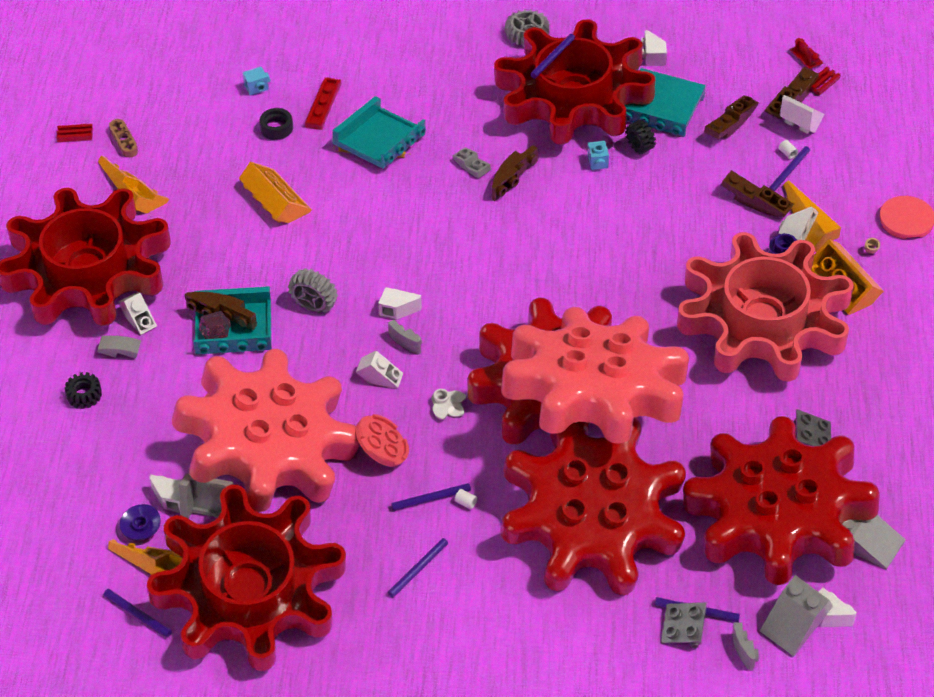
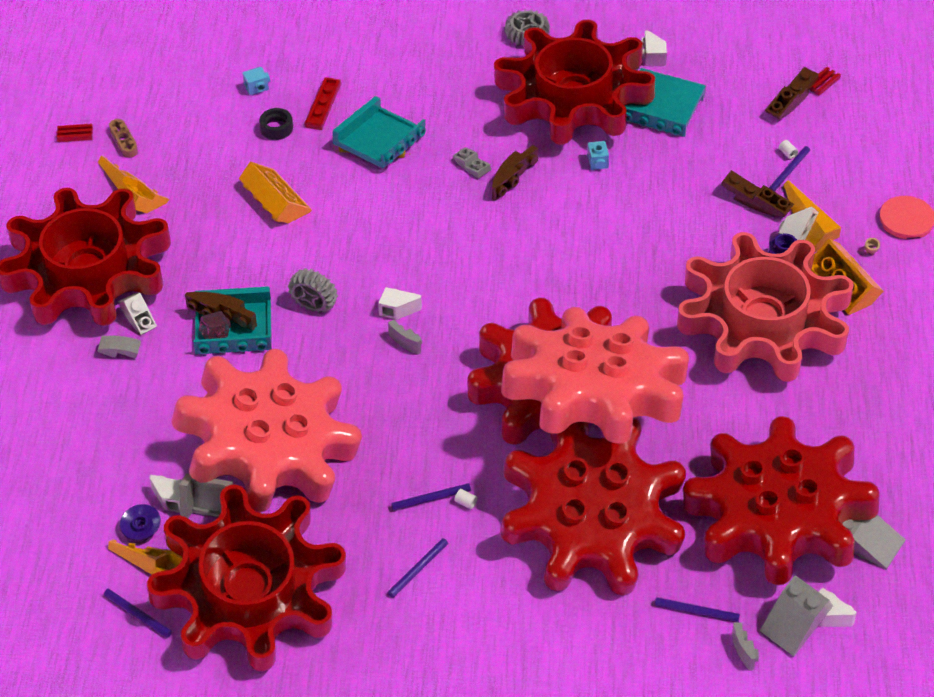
black tyre [65,372,102,409] -> none
slope [356,351,404,389] -> none
coral tile [356,414,409,467] -> none
white plate [432,389,467,420] -> none
dark purple bar [531,34,575,79] -> none
black tyre [625,119,656,154] -> none
flat silver hinge [661,602,707,648] -> none
reddish brown slope [704,95,759,140] -> none
slope [780,95,824,134] -> none
red hinge [790,38,823,69] -> none
flat silver hinge [794,409,831,446] -> none

